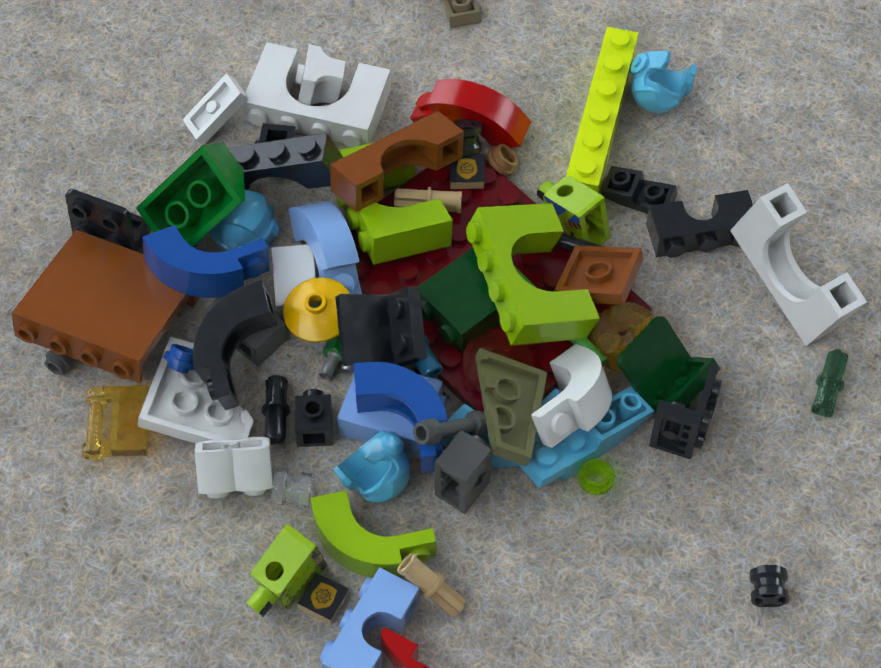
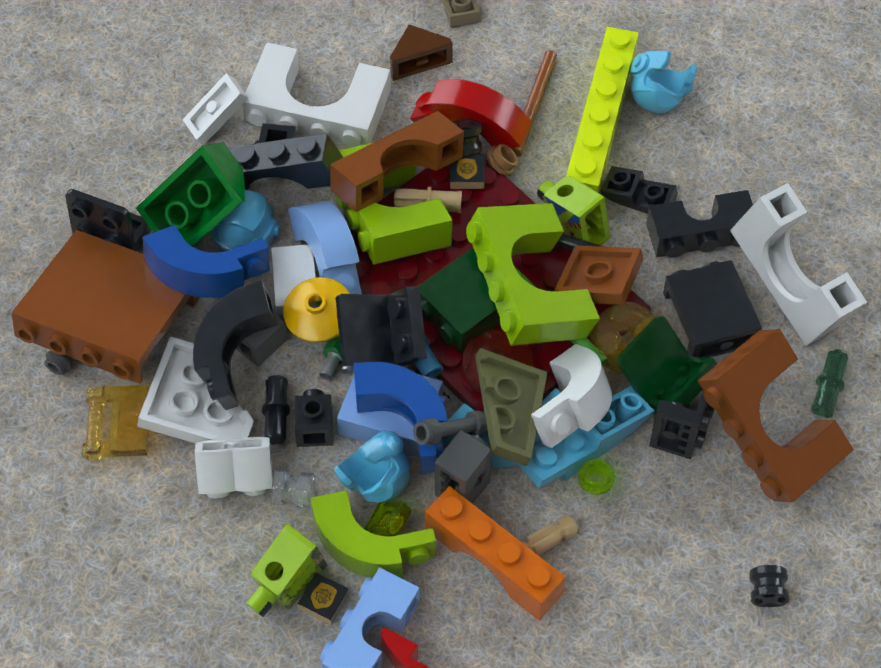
blue plate [163,344,194,374] -> none
white brick [295,44,346,106] -> none
tan axle [397,553,466,617] -> none
none -> clear neon green tile [364,502,412,536]
none -> reddish brown slope [390,24,453,81]
none -> orange arch [425,486,566,621]
none -> dark orange bar [511,50,557,157]
none -> tan axle [520,515,578,555]
none -> black panel [663,260,762,358]
none -> dark orange arch [698,329,854,502]

